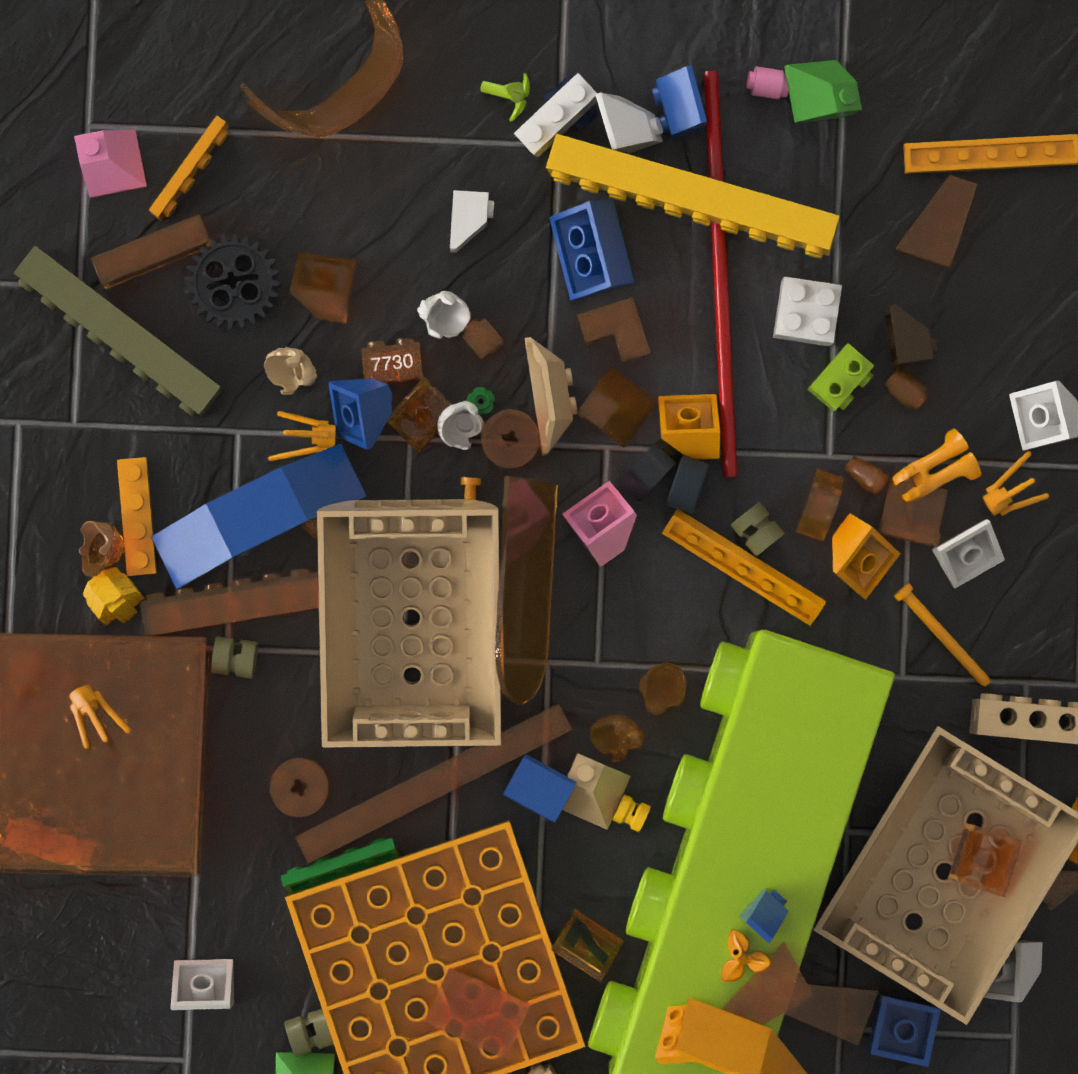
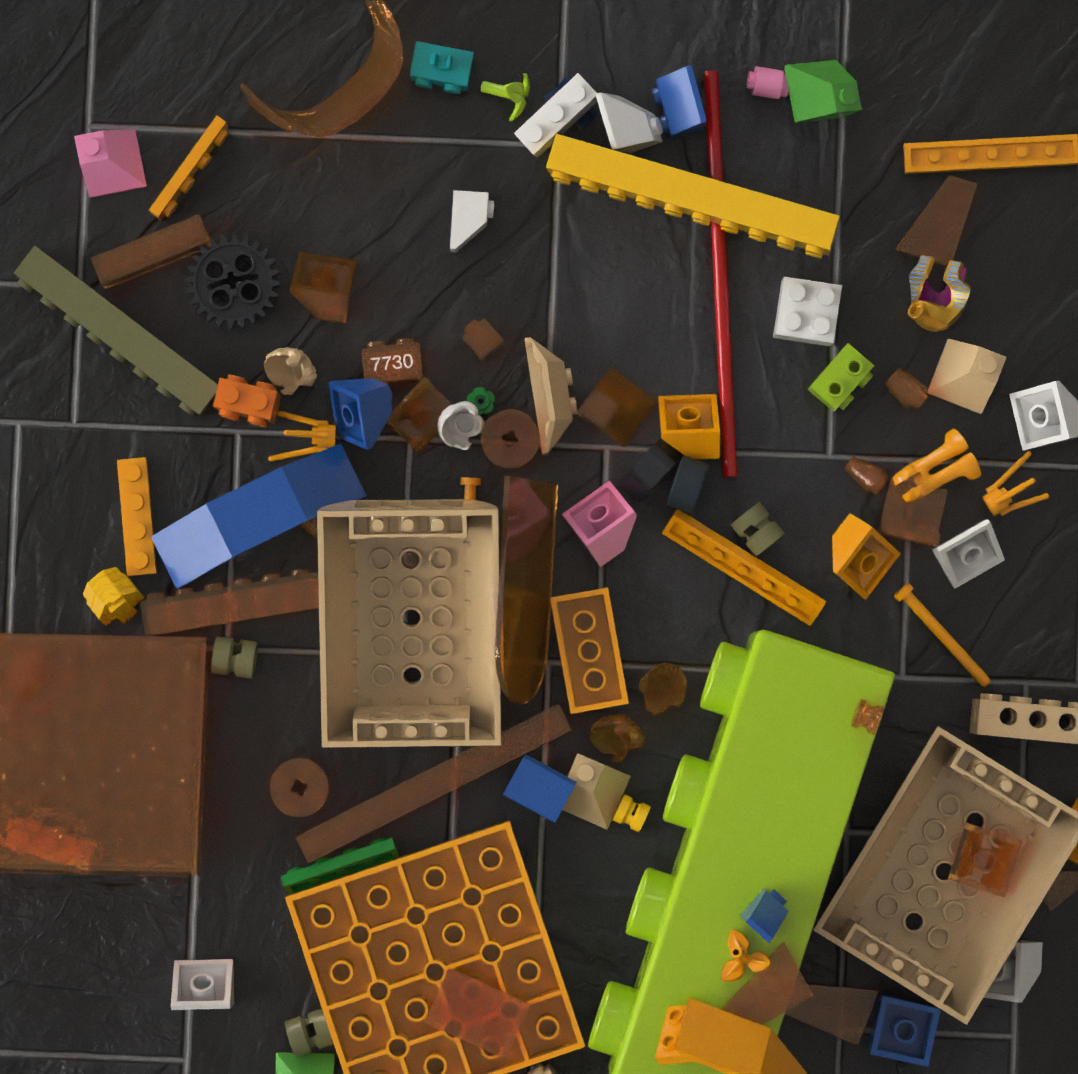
light orange plant [69,685,131,749] -> none
clear orange piece [79,521,124,578] -> none
white hair [417,291,471,339] -> none
blue slope [549,199,635,301] -> none
clear orange tile [551,909,624,982] -> none
clear orange brick [576,297,651,365] -> none
clear orange brick [796,469,844,541] -> none
dark brown slope [884,305,937,369] -> none
none -> orange brick [213,374,282,428]
none -> teal brick [410,41,474,94]
none -> light orange brick [550,587,629,714]
none -> clear orange wheel [851,699,884,735]
none -> pearl gold piece [908,255,971,332]
none -> tan slope [927,339,1006,414]

